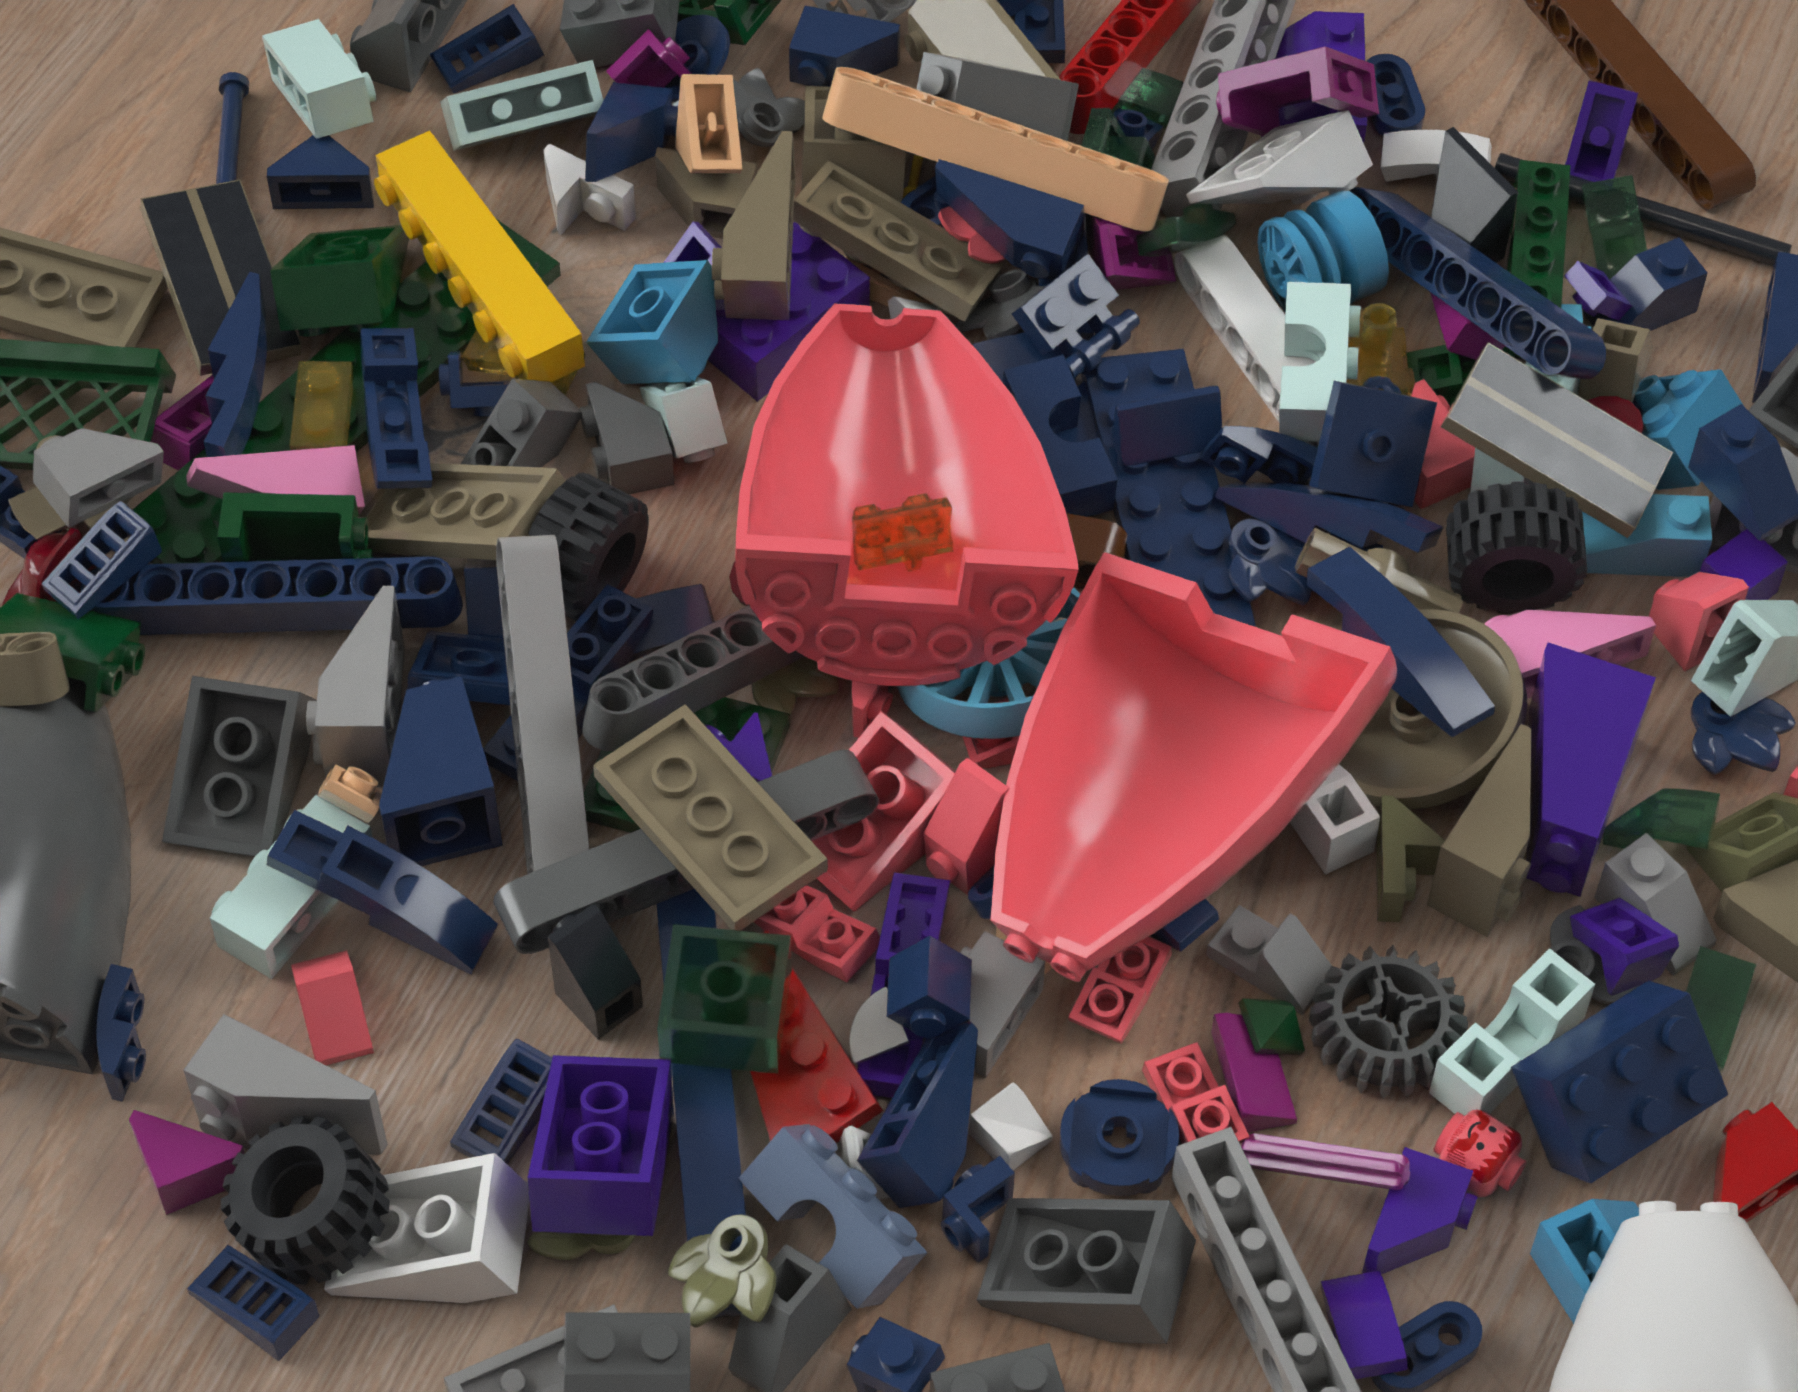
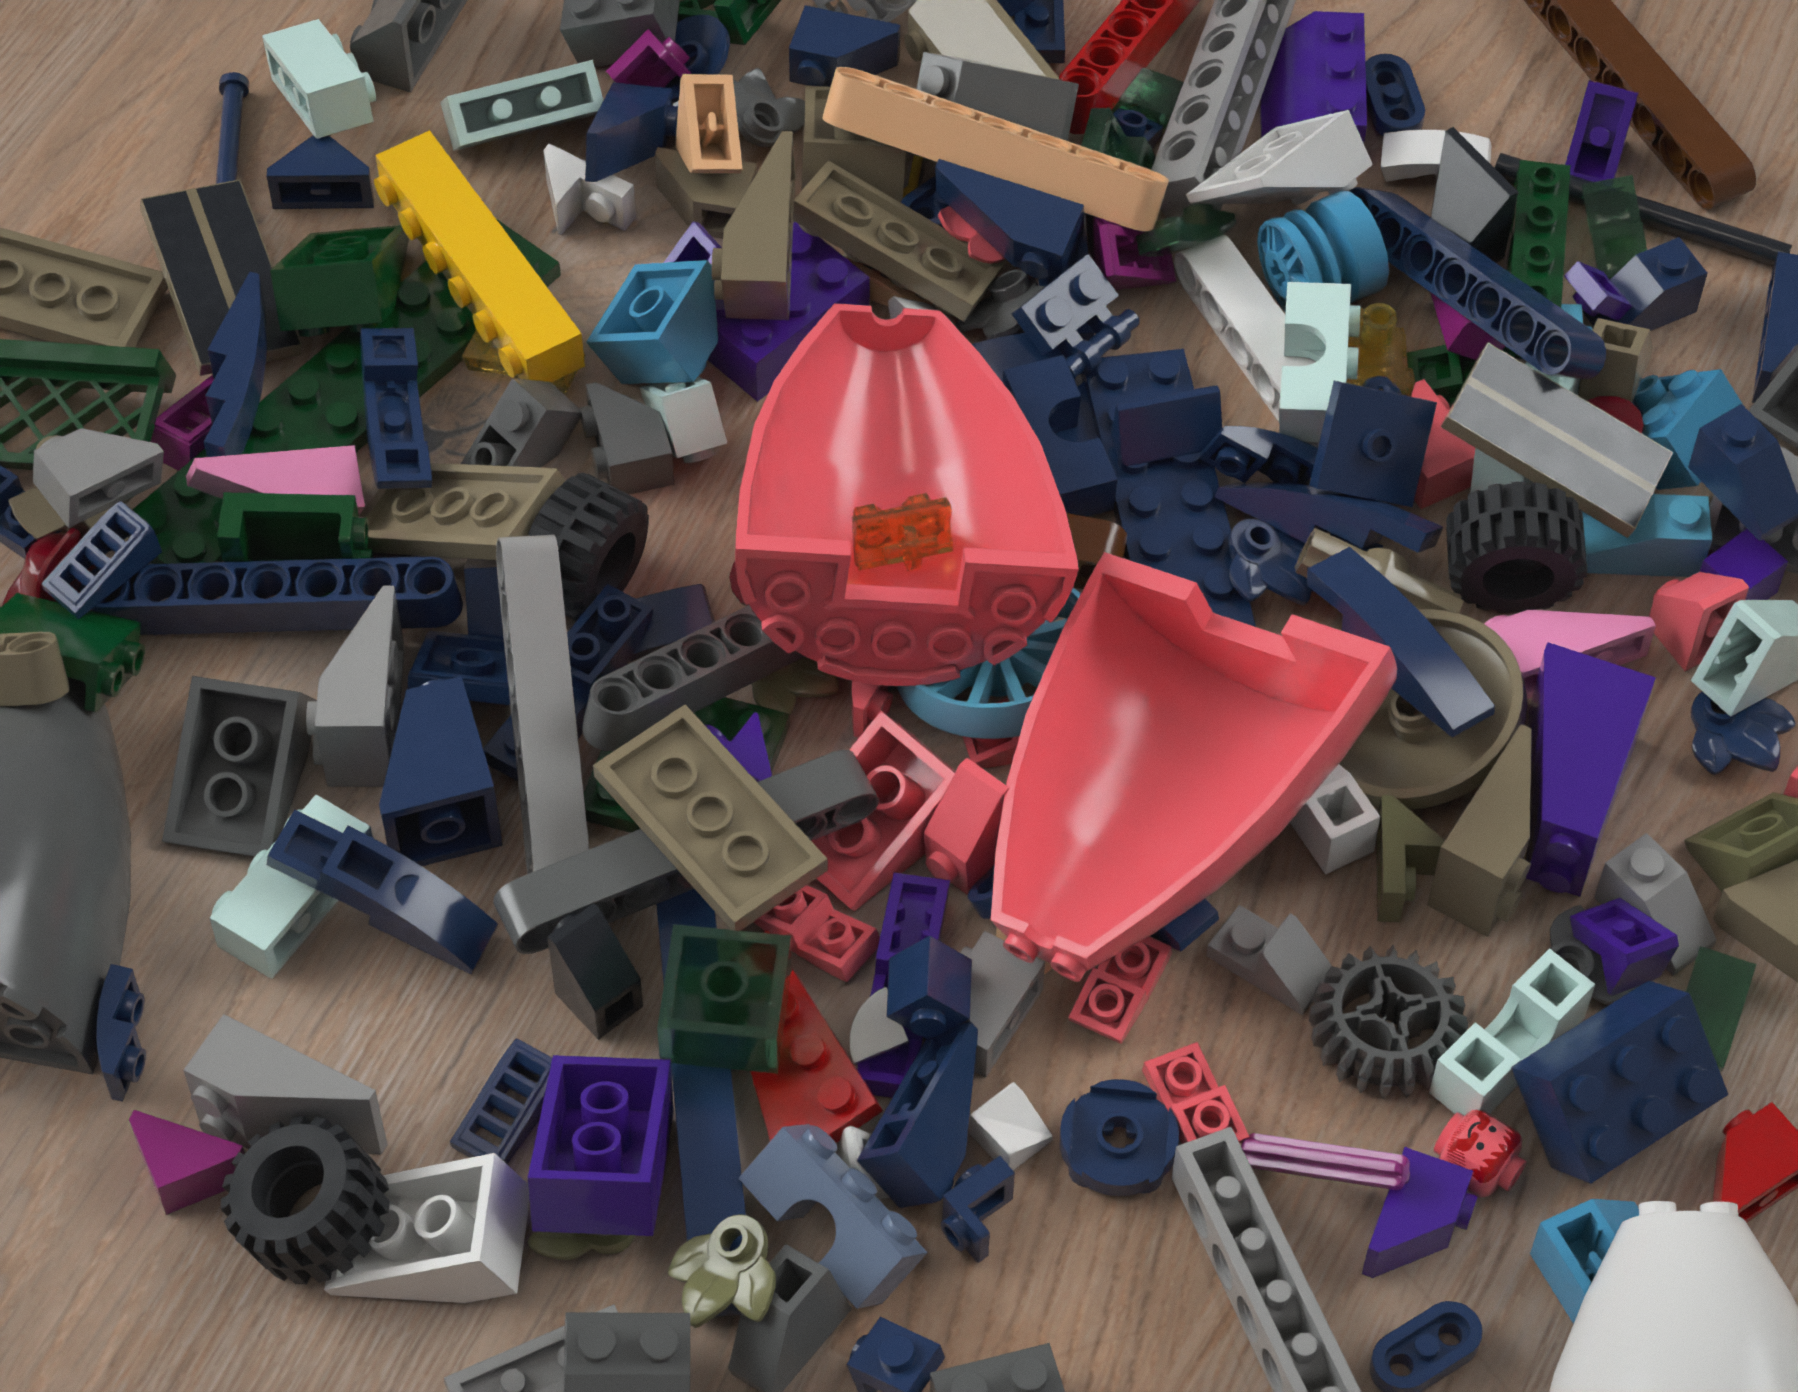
dark blue slope [187,1245,319,1361] -> none
clear yellow plate [290,361,354,450] -> none
coral slope [291,950,374,1065] -> none
light nougat slope [317,764,382,823] -> none
dark blue slope [429,4,544,93] -> none
dark blue bracket [439,351,511,416] -> none
dark grey slope [977,1198,1196,1344] -> none
magenta slope [1211,1013,1297,1132] -> none
magenta panel [1216,46,1379,136] -> none
dark green slope [1238,998,1305,1055] -> none
dark purple slope [1321,1270,1407,1379] -> none
clear green slope [1603,788,1720,849] -> none

